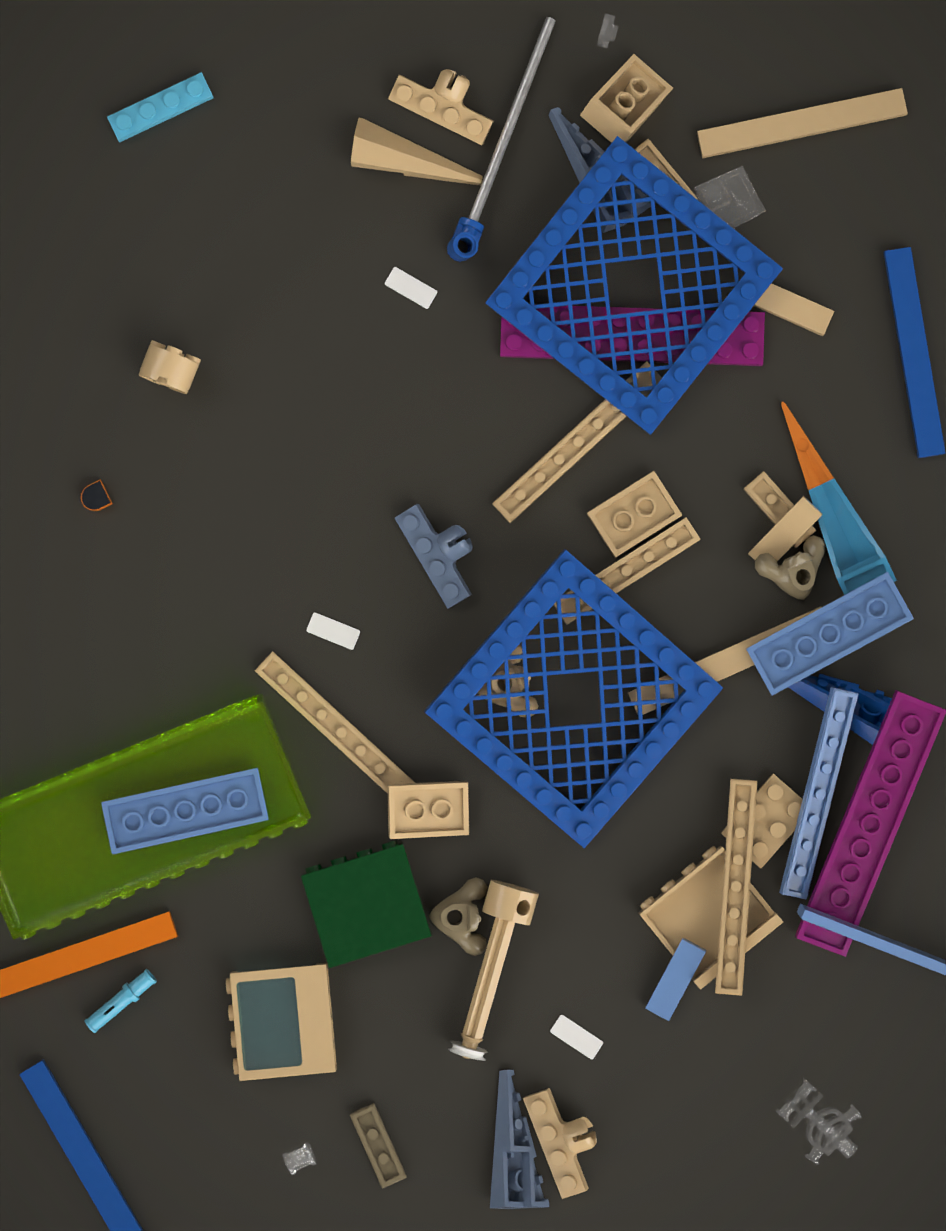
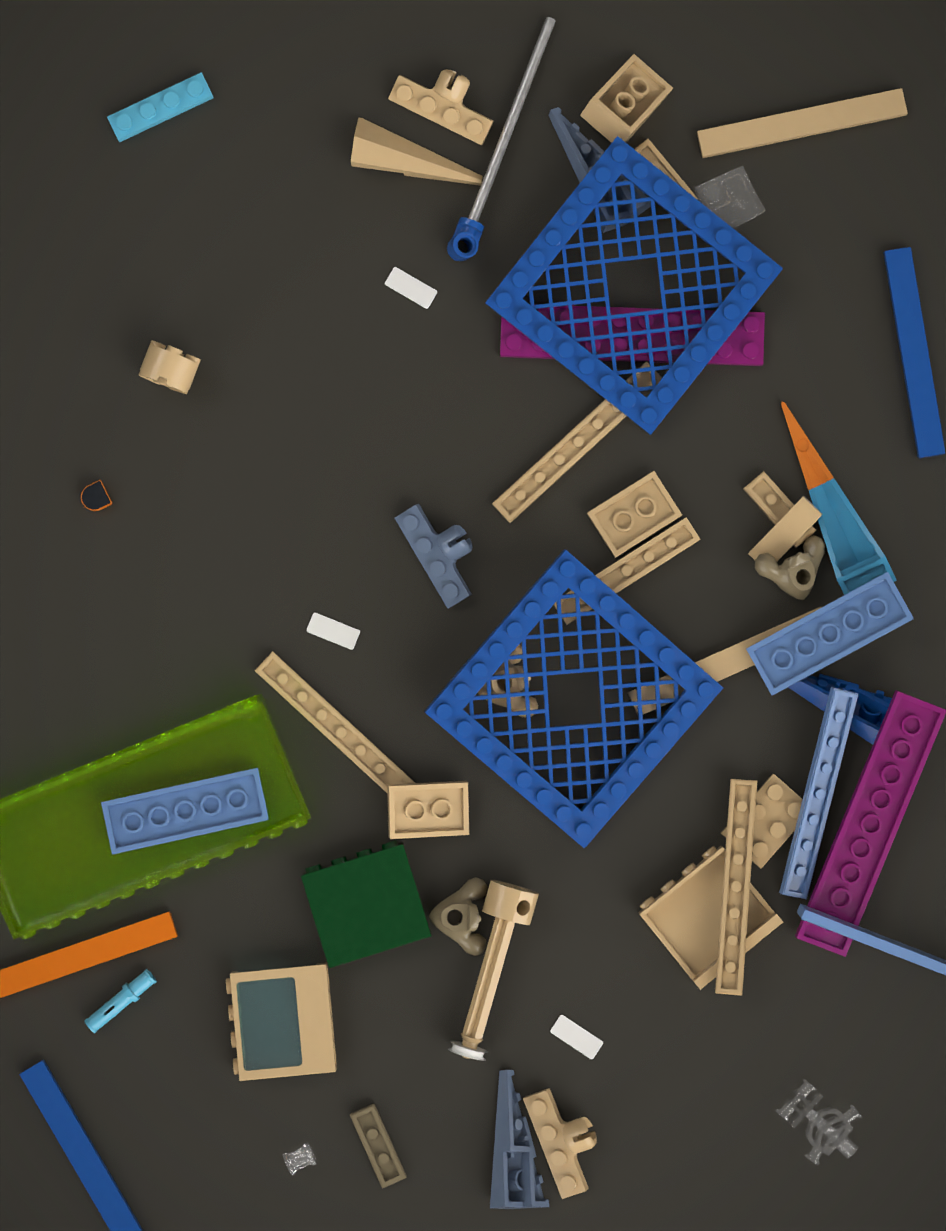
clear plate [597,14,618,48] -> none
medium blue tile [645,938,706,1021] -> none
tan tile [754,283,834,336] -> none

